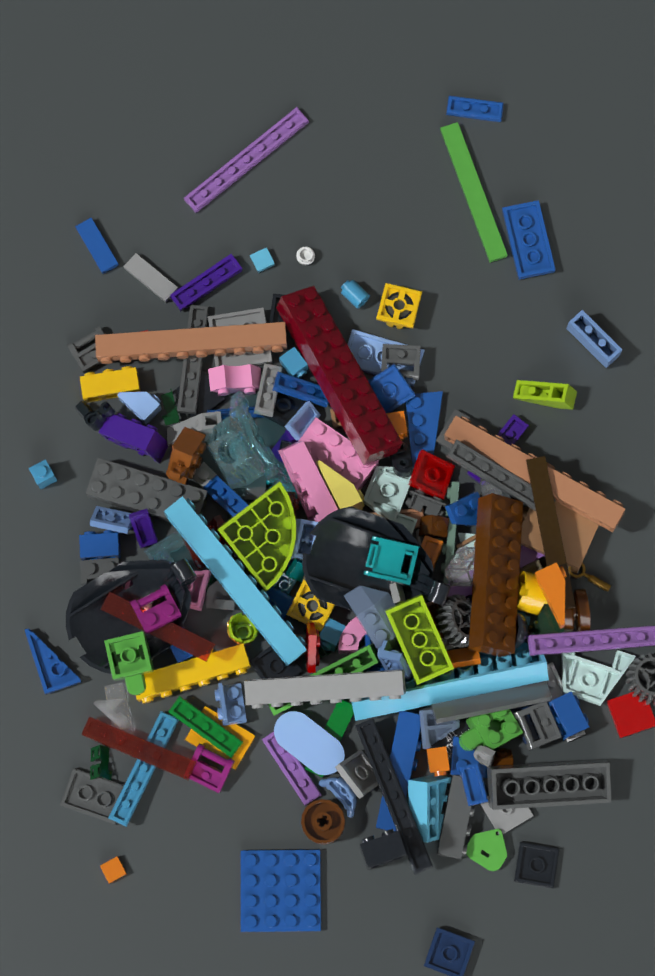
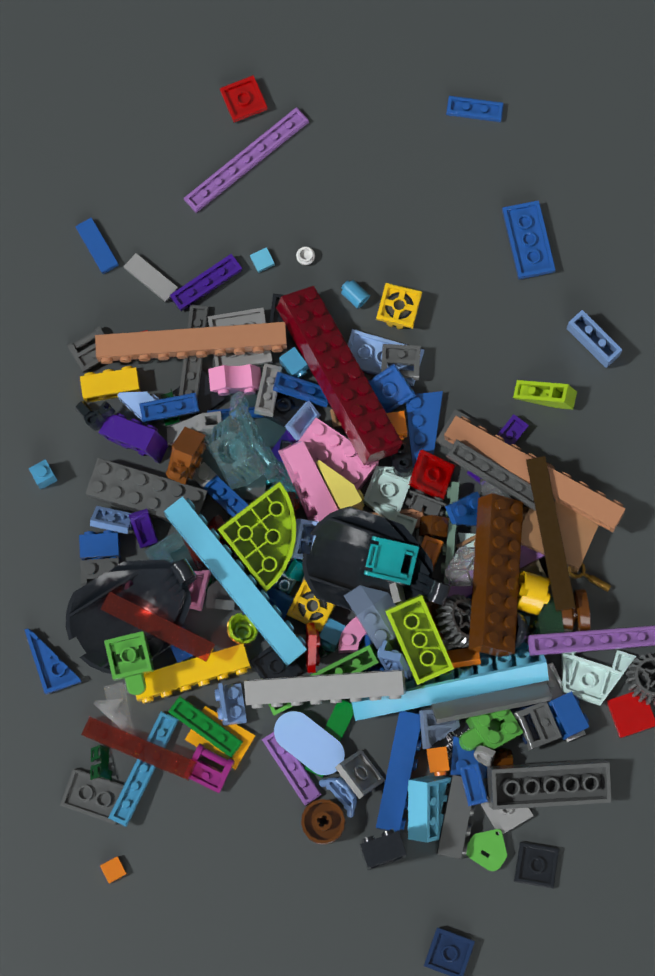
magenta plate [130,584,182,634] -> none
blue plate [241,850,321,932] -> none
black tile [355,718,433,875] -> none
bright green tile [440,122,508,263] -> none
orange slope [535,562,567,629] -> none
none -> blue tile [139,392,199,423]
none -> red plate [219,75,268,123]

